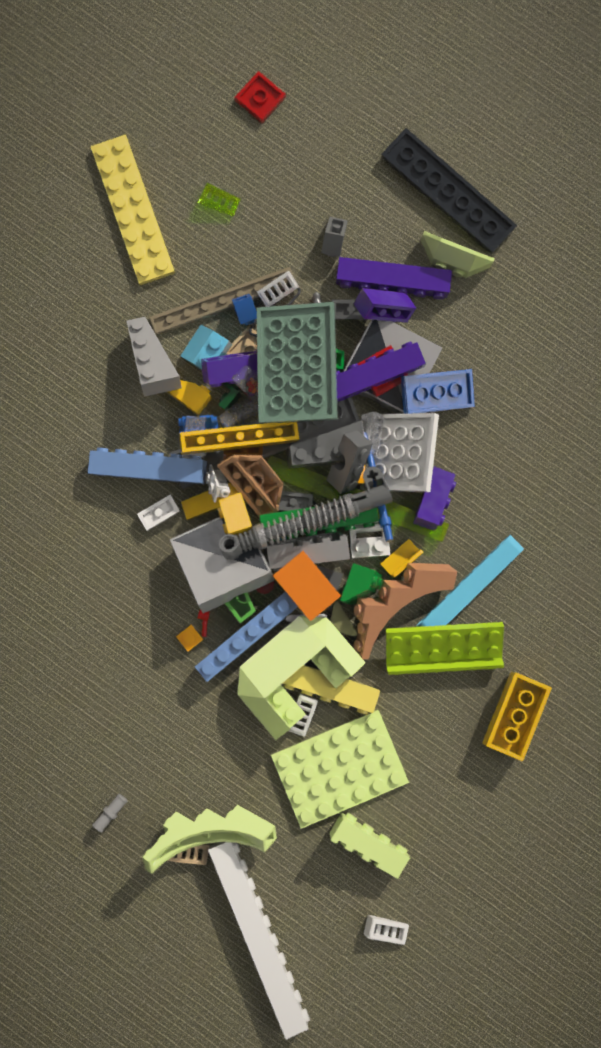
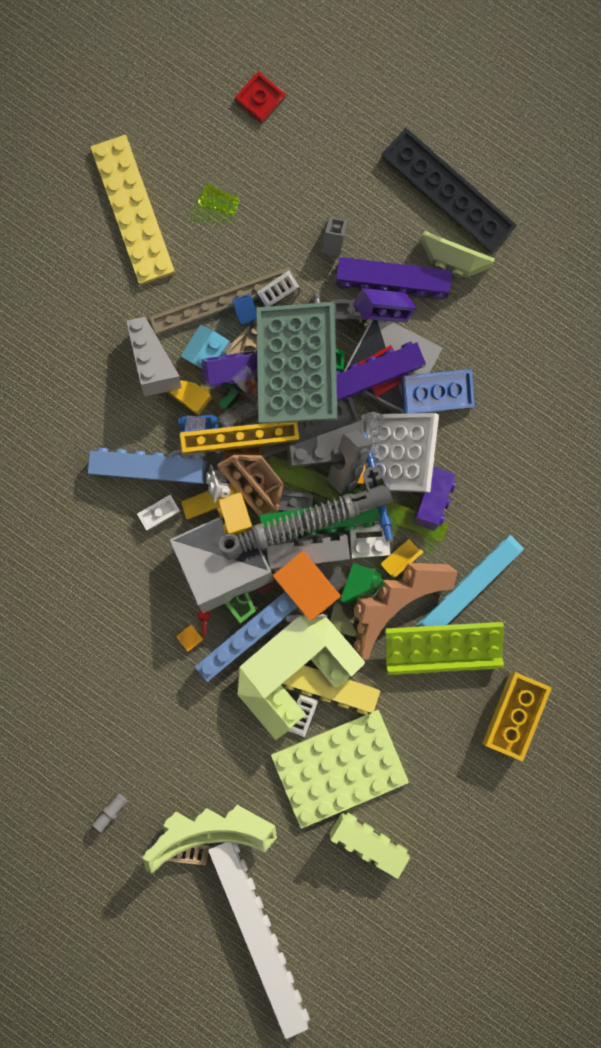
white slope [364,915,409,945] -> none

